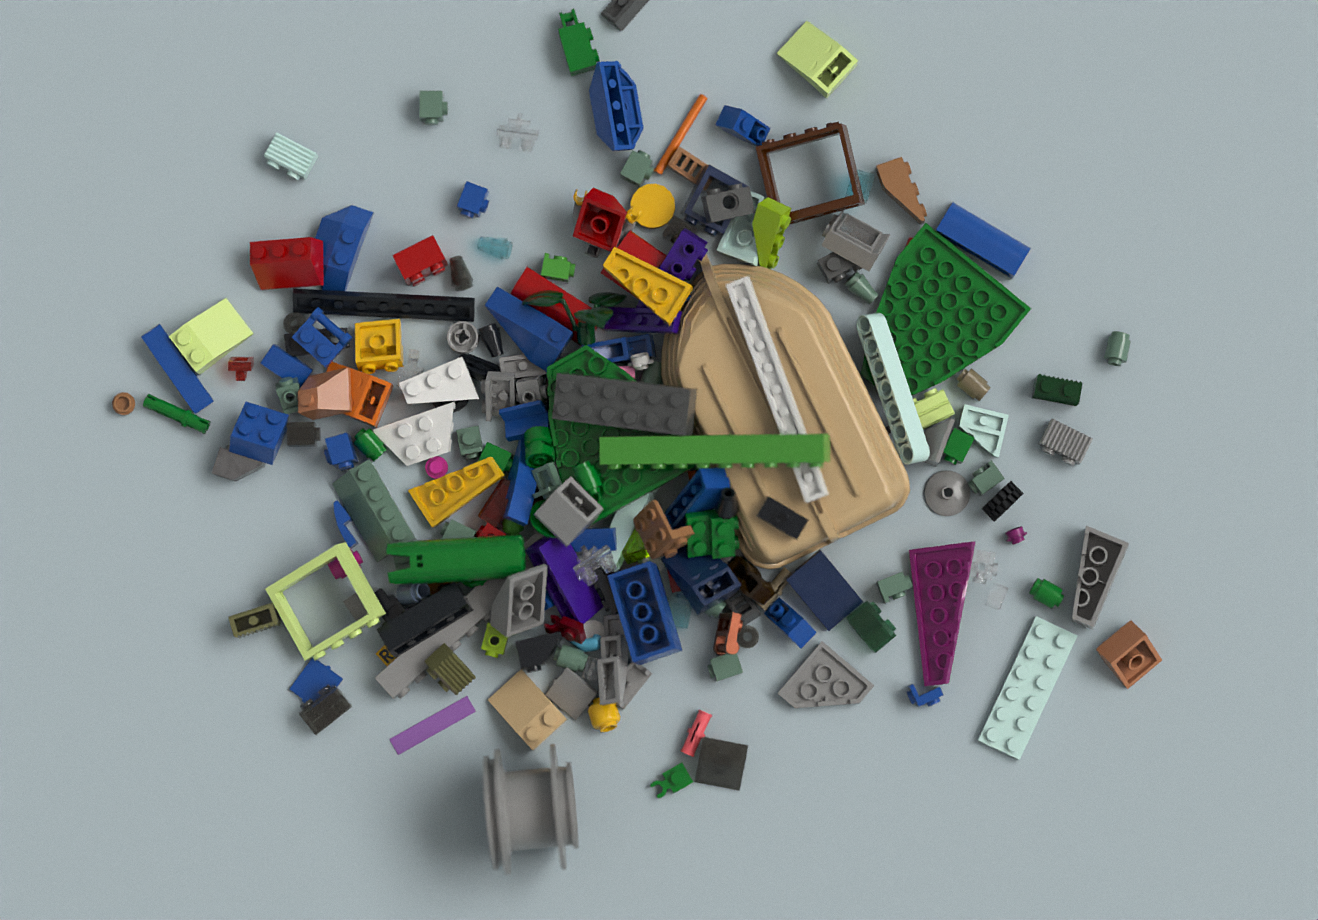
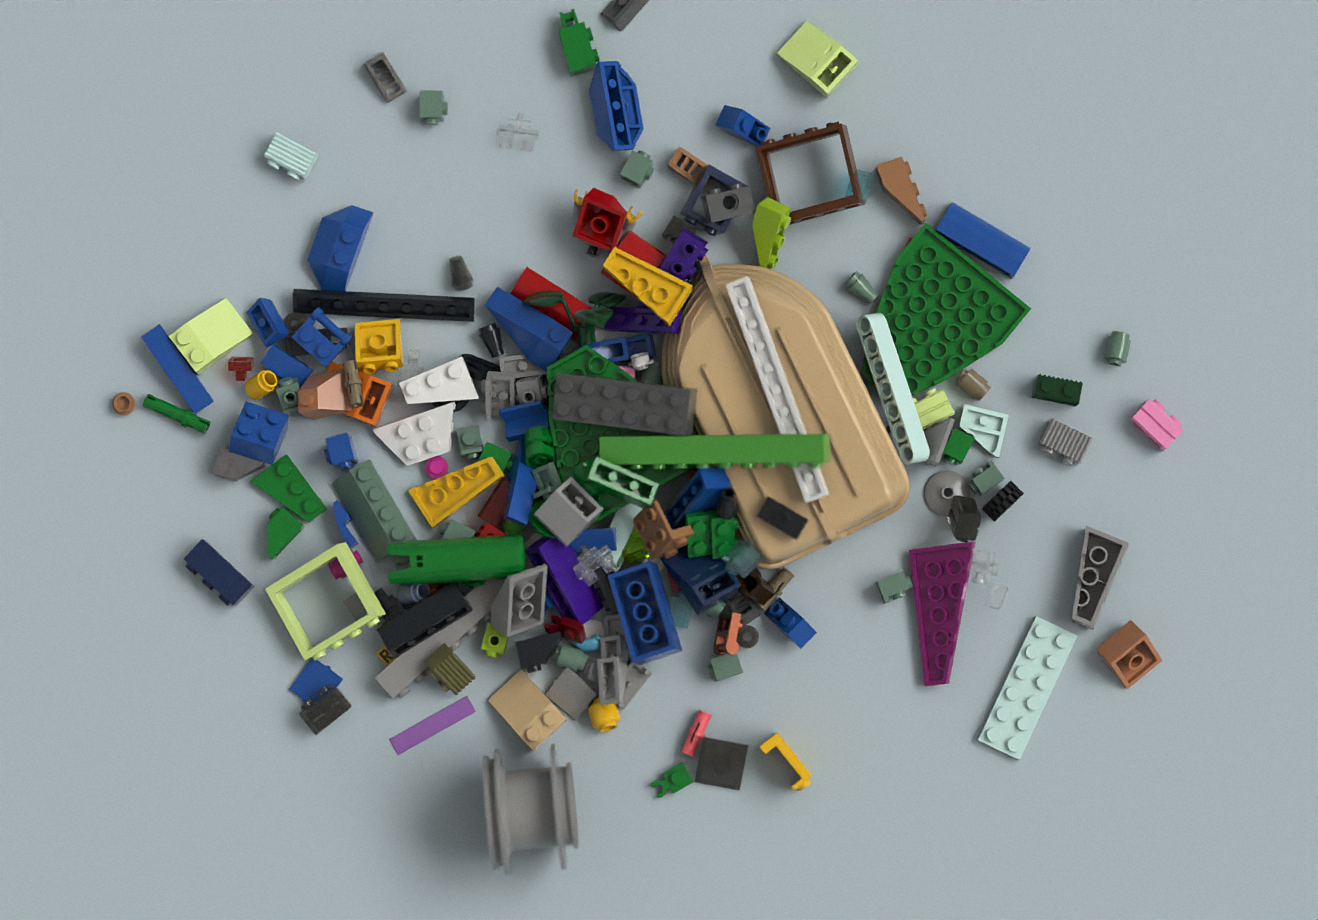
olive brick [228,603,281,639] -> none
red slope [250,237,324,290] -> none
clear smoke brick [287,422,321,447] -> none
green brick [353,428,387,462] -> none
red brick [392,235,448,286] -> none
light grey wheel [447,321,479,354] -> none
blue brick [457,181,489,219] -> none
clear light blue cone [477,236,513,260] -> none
bright green brick [541,253,576,283] -> none
yellow tile [630,183,675,229] -> none
orange bar [654,94,708,175] -> none
light aqua wing [716,191,766,266] -> none
light grey plate [777,641,874,708] -> none
dark blue tile [785,549,863,631] -> none
dark grey brick [817,238,862,283] -> none
light grey window [822,210,890,271] -> none
clear green brick [845,601,896,653] -> none
blue bracket [906,684,944,707] -> none
magenta plate [1005,526,1027,545] -> none
green brick [1029,578,1065,609] -> none
none -> dark blue brick [184,539,255,606]
none -> yellow brick [245,370,278,400]
none -> blue slope [246,298,289,347]
none -> green wing [250,454,327,523]
none -> green slope [267,507,305,560]
none -> dark tan pin [343,360,364,408]
none -> dark grey slope [363,52,407,103]
none -> green brick [581,457,659,508]
none -> clear light blue brick [722,539,763,578]
none -> yellow panel [759,732,812,791]
none -> clear smoke brick [948,495,982,542]
none -> bright pink brick [1129,399,1183,451]

